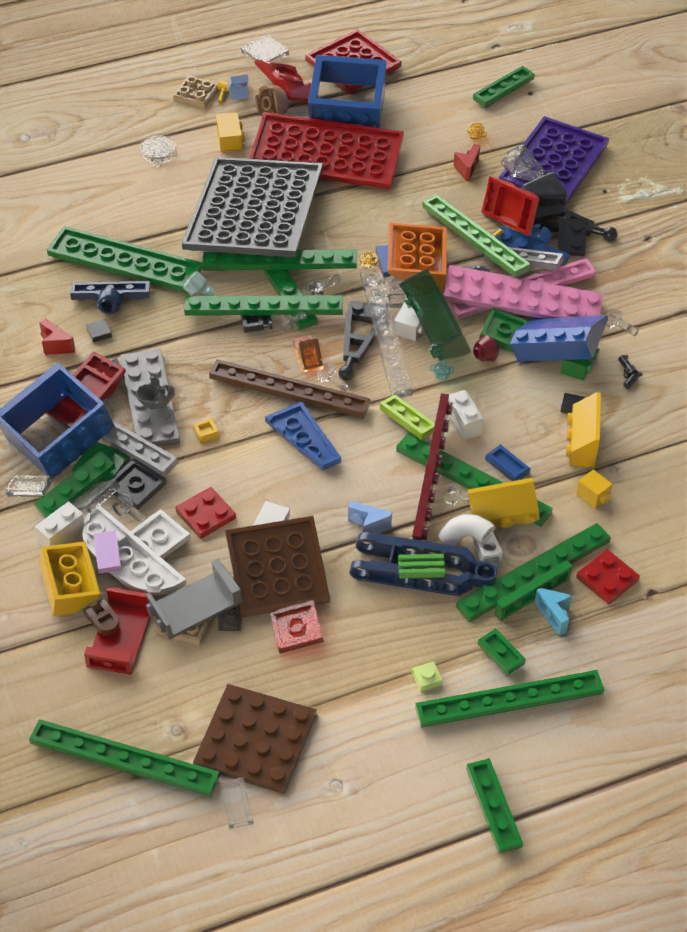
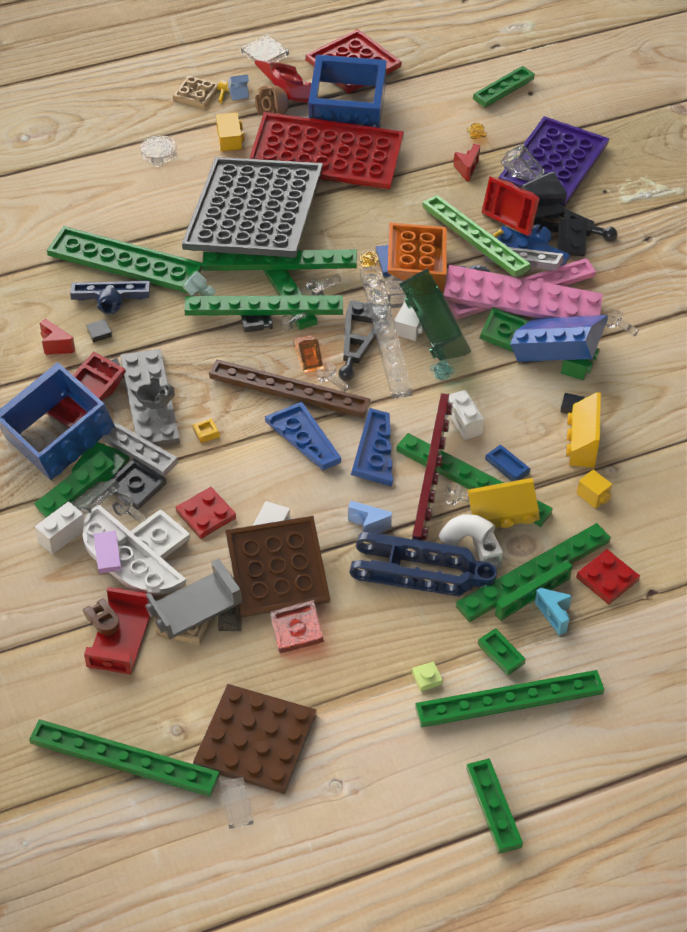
clear tile [5,476,52,497] -> none
yellow slope [39,542,100,616] -> none
lime plate [380,394,435,440] -> none
bright green tile [398,554,445,578] -> none
dark red cone [473,335,499,361] -> none
black piece [618,355,643,389] -> none
none -> blue wing [351,408,393,486]

